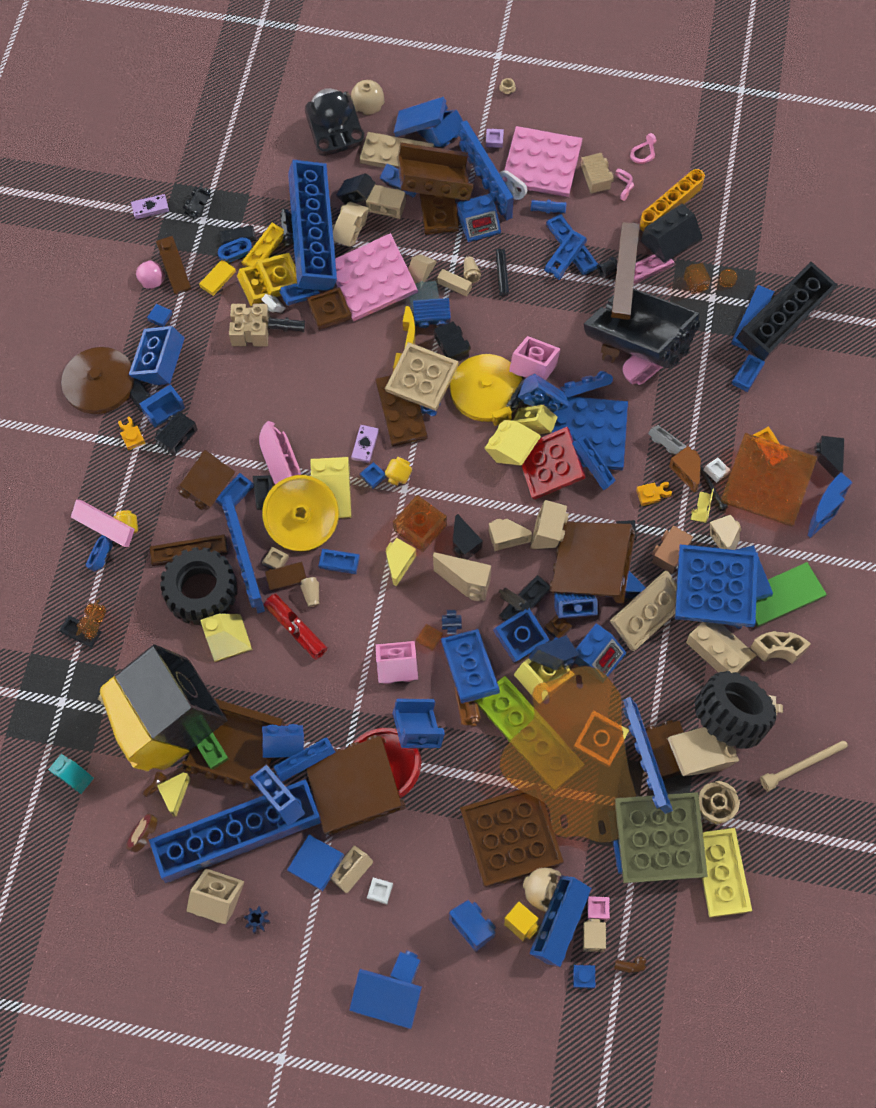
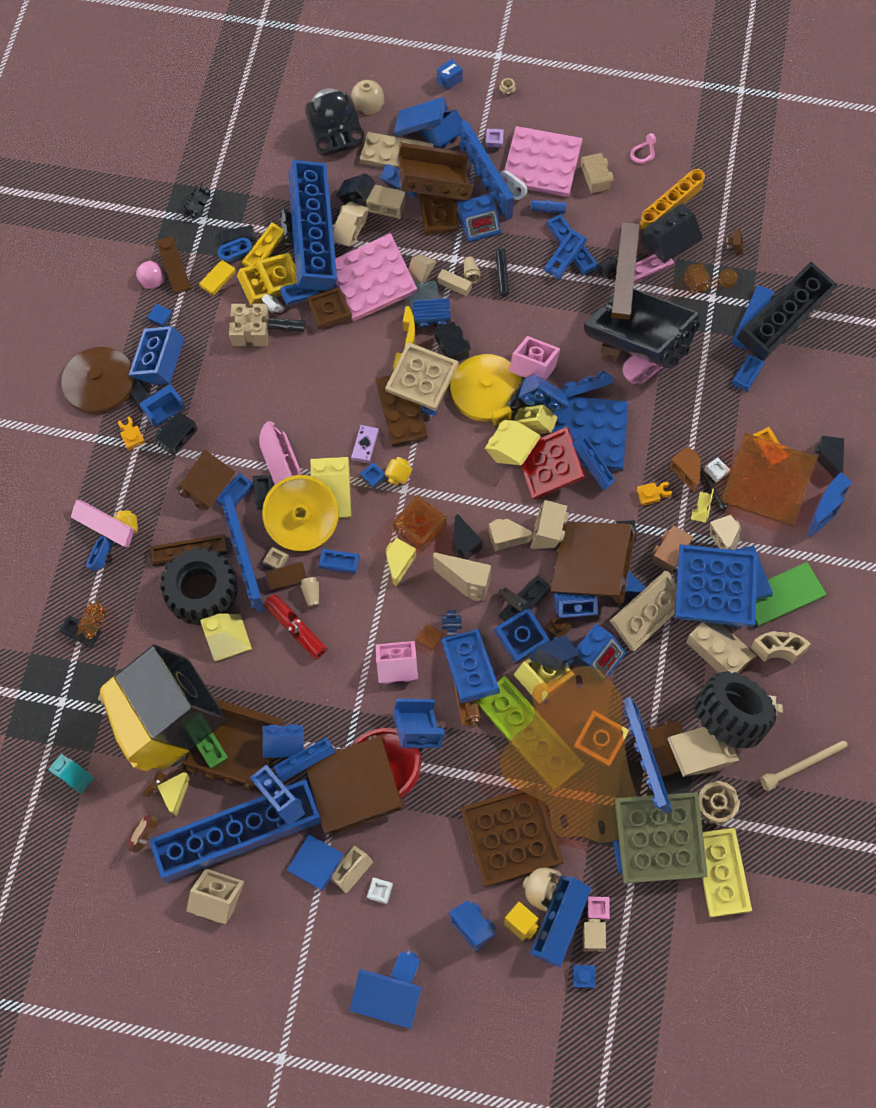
lavender tile [131,194,169,219] -> none
dark blue gear [244,906,271,934] -> none
bright pink piece [615,169,634,201] -> none
reddish brown arm [615,956,646,973] -> none
light grey plate [648,425,687,455] -> none
none -> blue brick [436,59,463,90]
none -> reddish brown tile [725,229,744,255]

